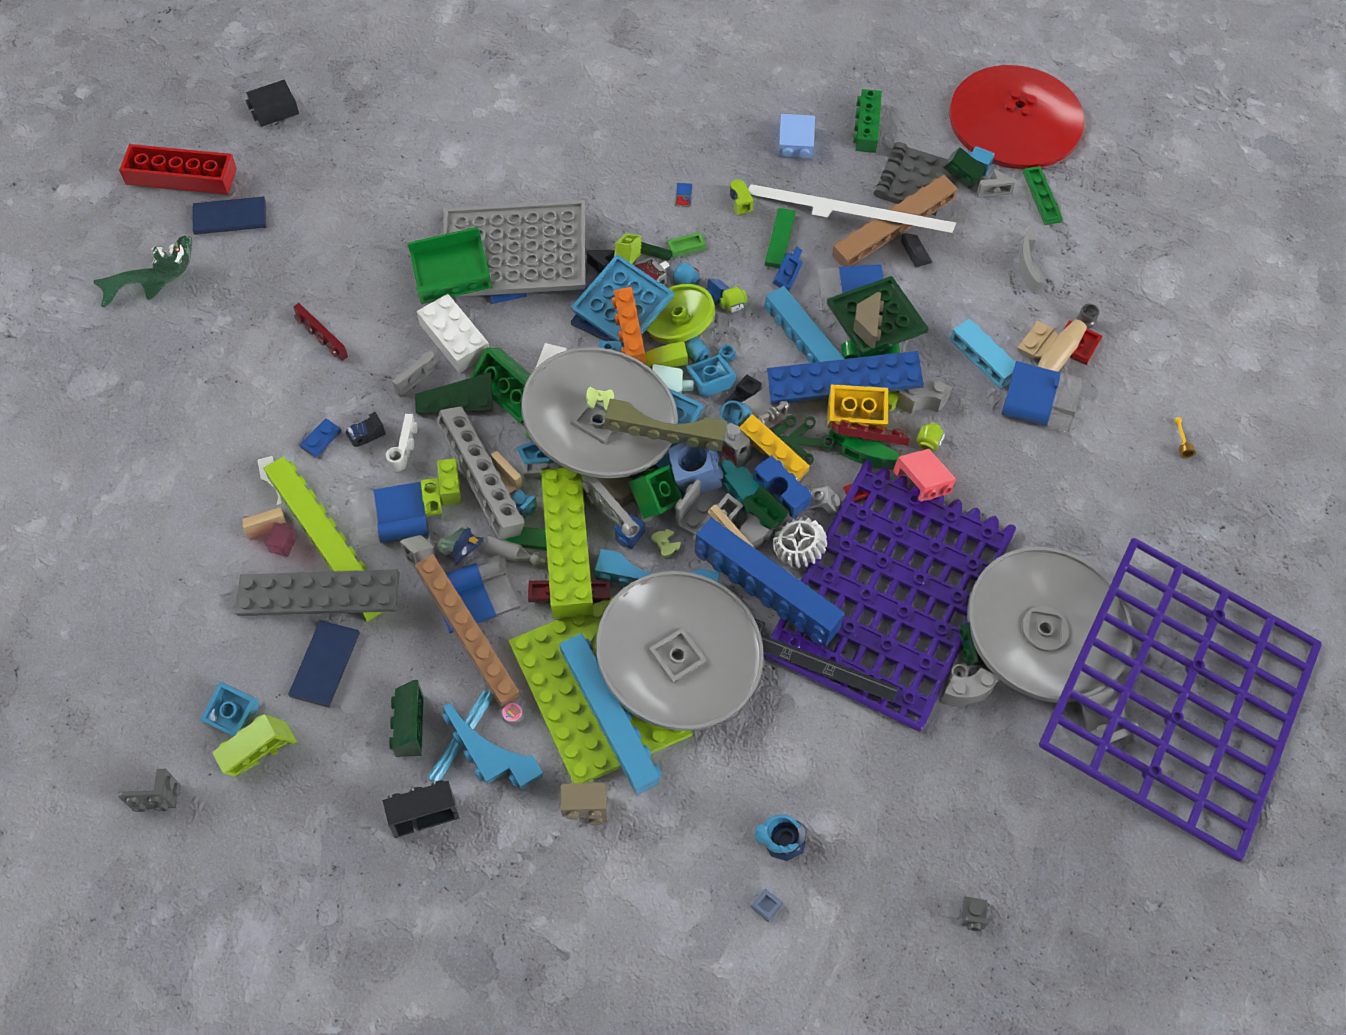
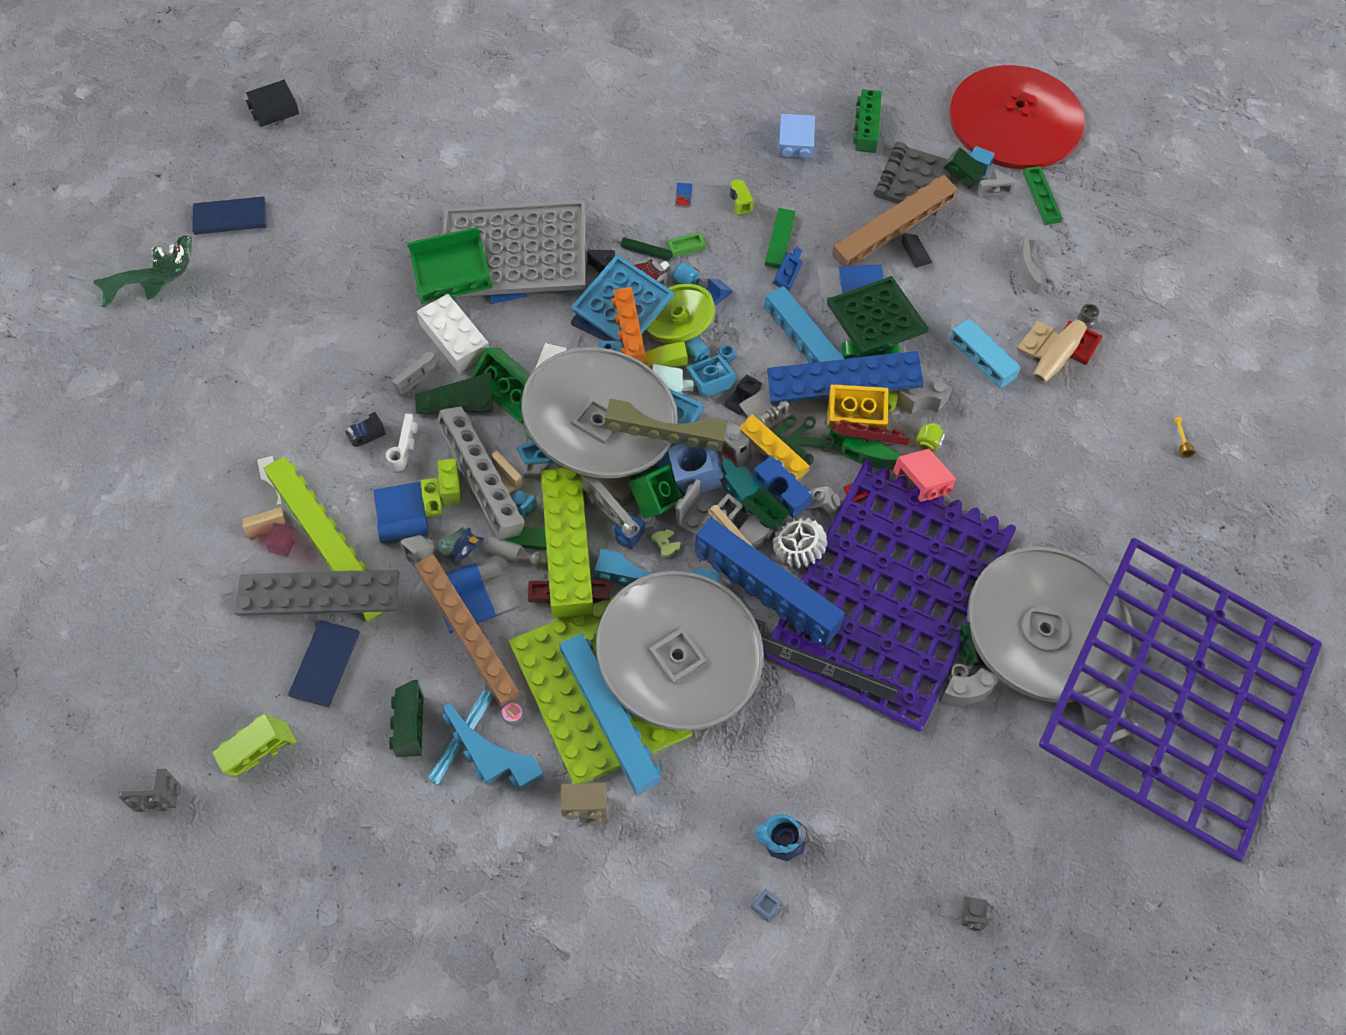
red brick [119,144,237,195] -> none
dark azure slope [200,682,259,737] -> none
dark red plate [293,303,348,361] -> none
blue plate [299,418,341,458] -> none
black piece [382,780,460,838] -> none
yellowish green piece [586,387,614,412] -> none
lime brick [614,233,642,264] -> none
lime head [719,286,748,313] -> none
dark azure wheel [720,401,753,427] -> none
white sticker [748,184,956,233] -> none
dark tan slope [853,292,884,348] -> none
blue door [1001,361,1083,433] -> none

